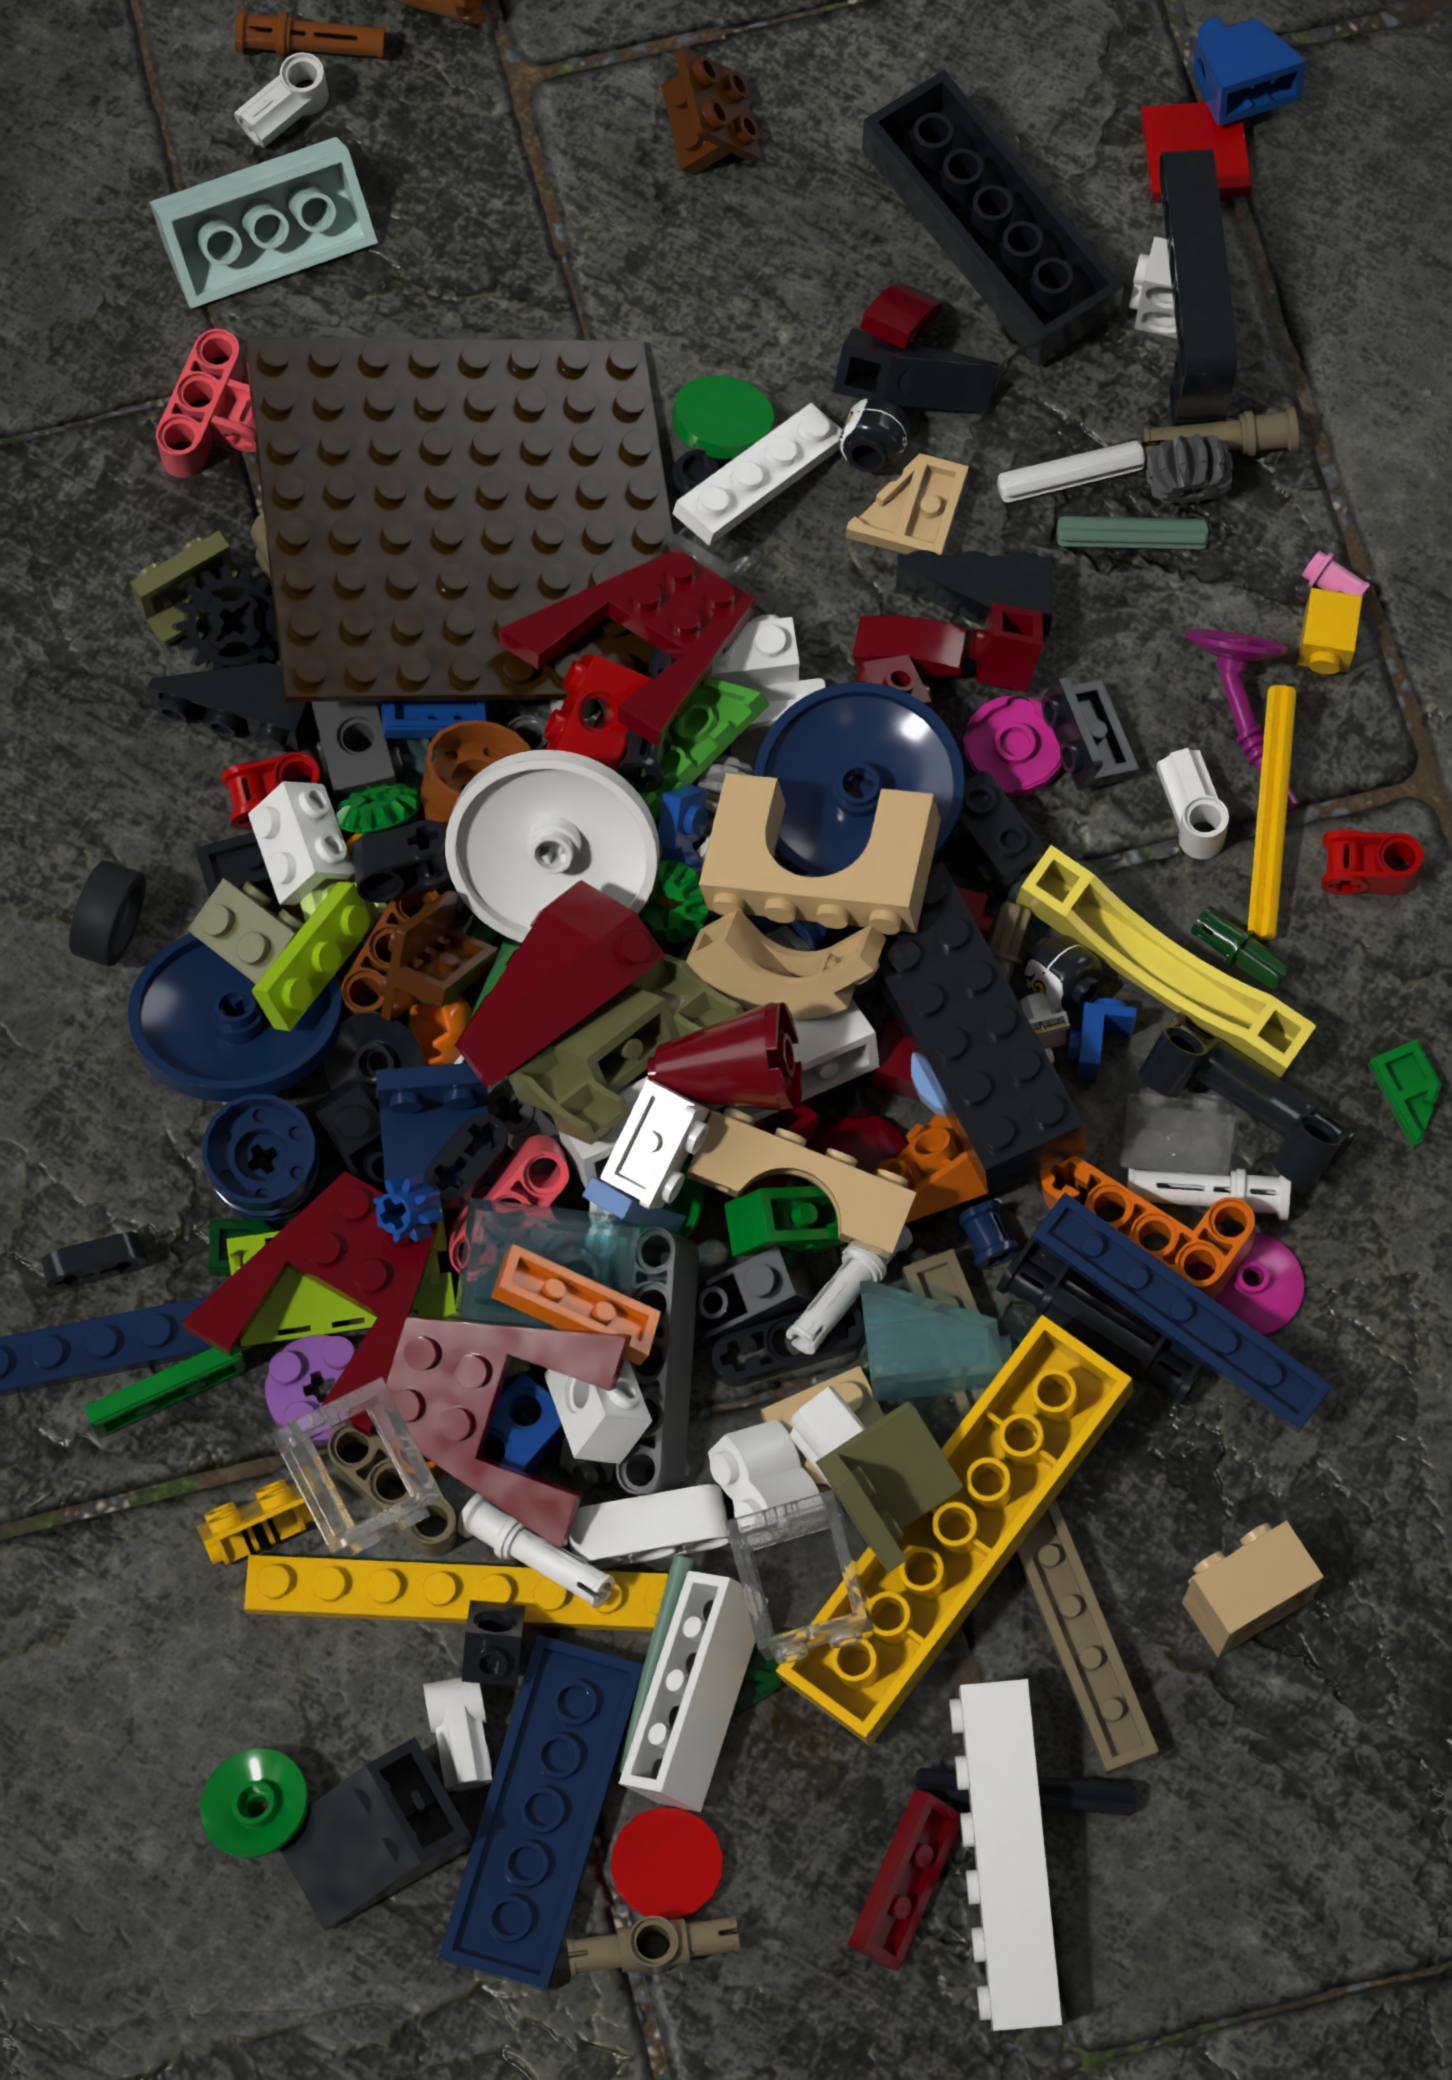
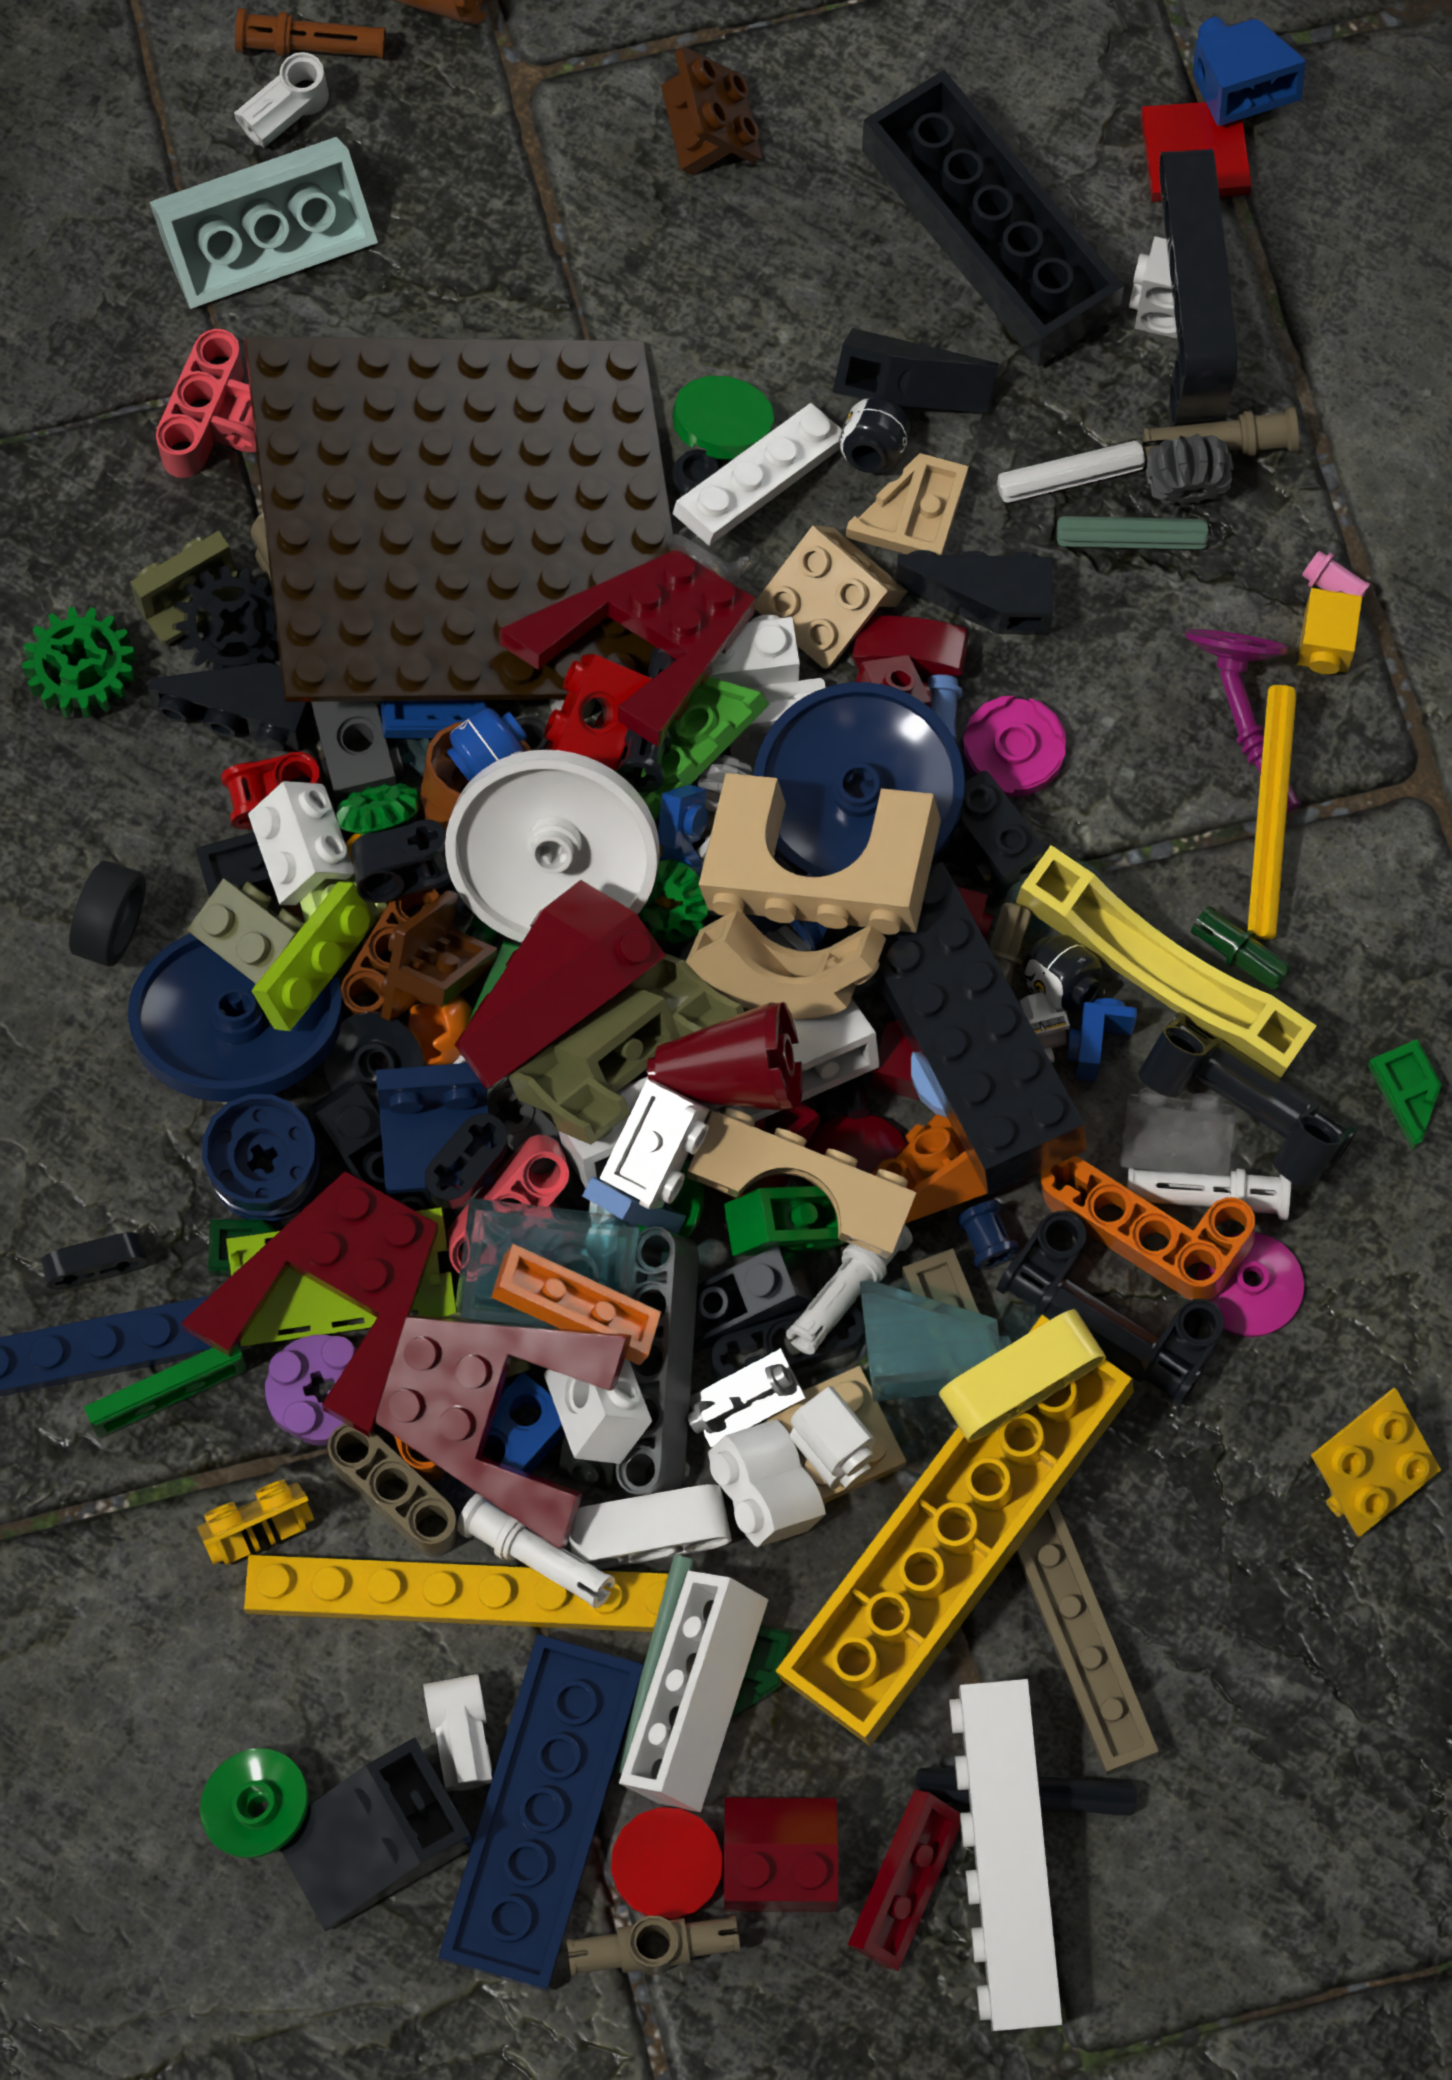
clear window [271,1377,443,1555] -> none
blue gear [373,1174,444,1243] -> none
black brick [462,1600,526,1687] -> none
clear window [725,1490,875,1664] -> none
olive bracket [815,1402,962,1573] -> none
dark red slope [860,282,944,349] -> none
dark red brick [969,602,1043,692] -> none
dark blue plate [1032,1192,1332,1433] -> none
black bracket [1041,675,1139,790] -> none
white piece [1156,748,1229,859] -> none
tan brick [1182,1521,1324,1658] -> none
red piece [1321,829,1424,896] -> none
none -> green gear [22,607,137,718]
none -> blue head [447,708,528,782]
none -> hinge [687,1349,806,1447]
none -> dark red slope [724,1797,838,1912]
none -> tan bracket [755,525,908,669]
none -> medium blue pin [927,675,963,741]
none -> light yellow beam [939,1309,1106,1442]
none -> yellow hinge [1311,1388,1441,1537]

